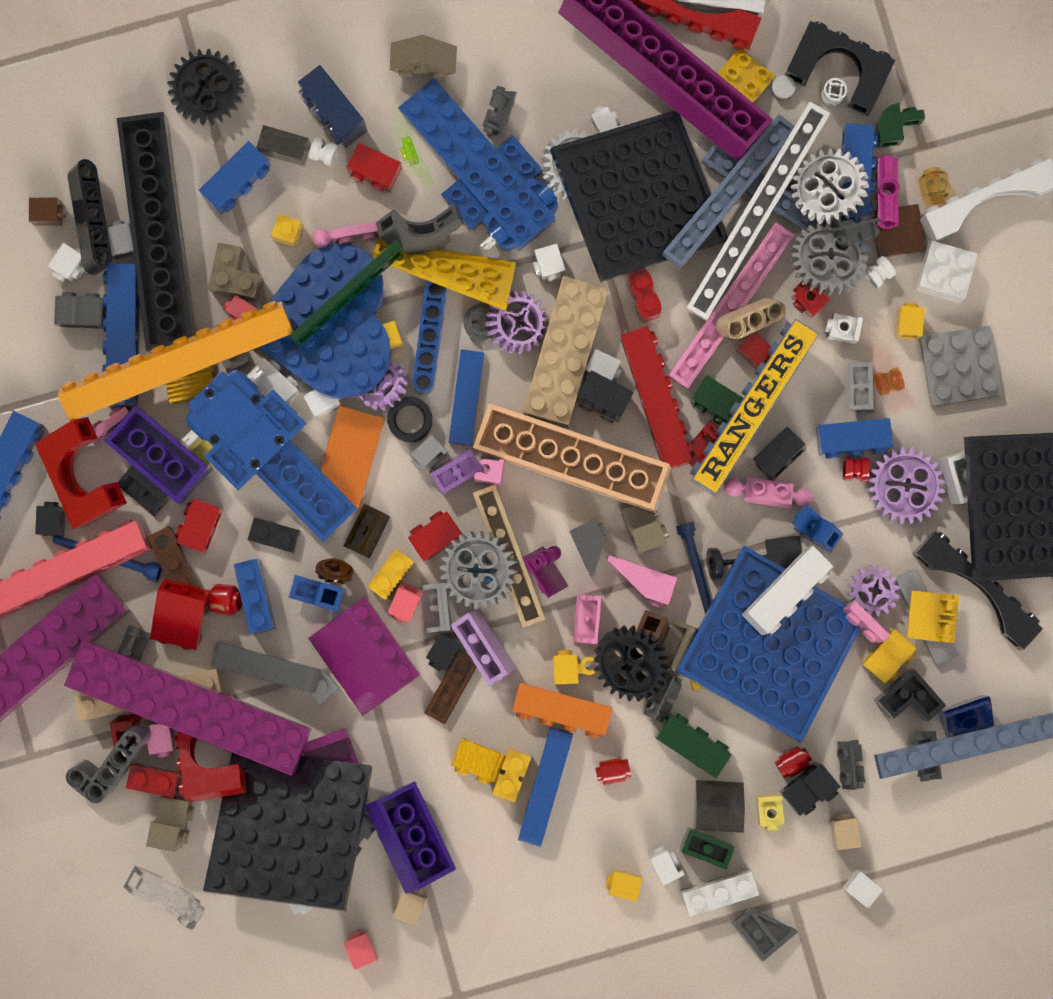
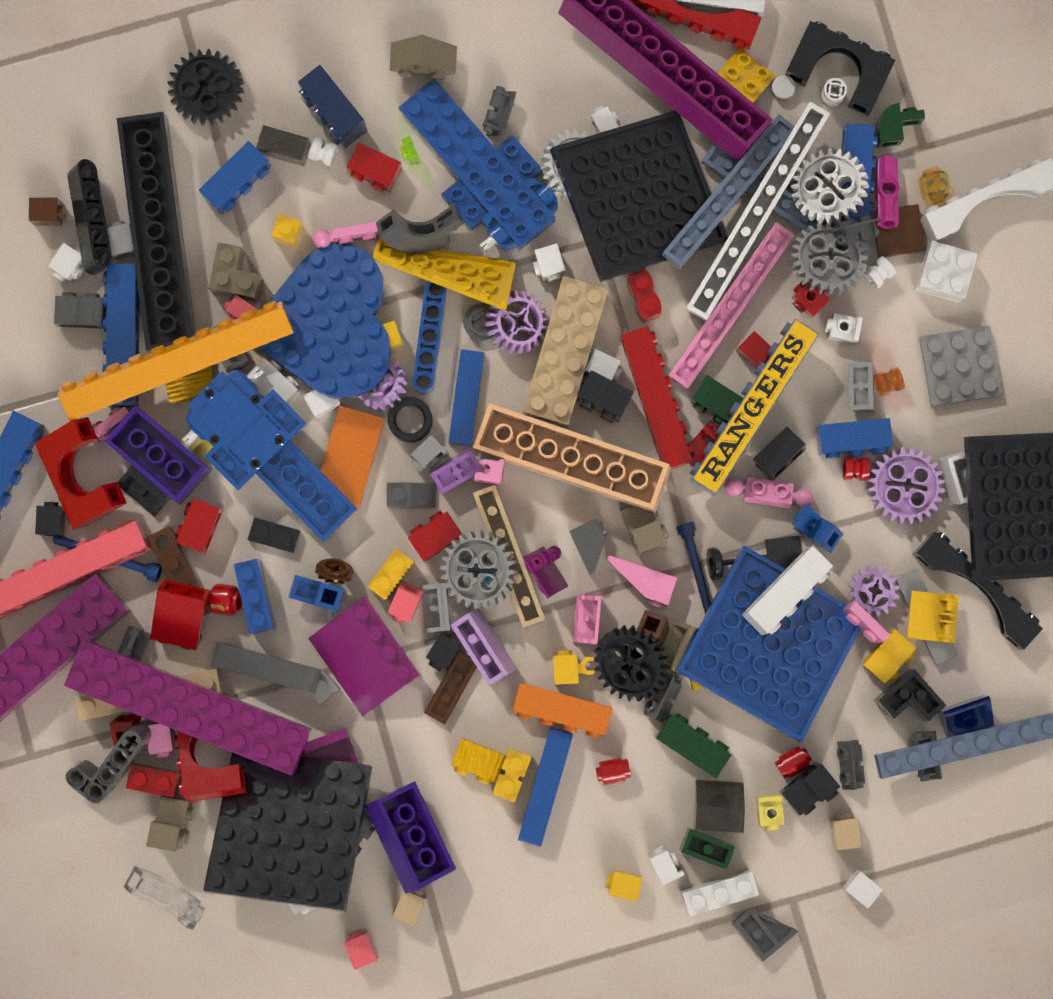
dark green tile [289,240,404,347] -> none
dark brown slope [344,504,390,558] -> none
tan beam [716,298,786,339] -> none
yellow brick [895,303,925,339] -> none
none -> dark grey slope [387,482,436,508]

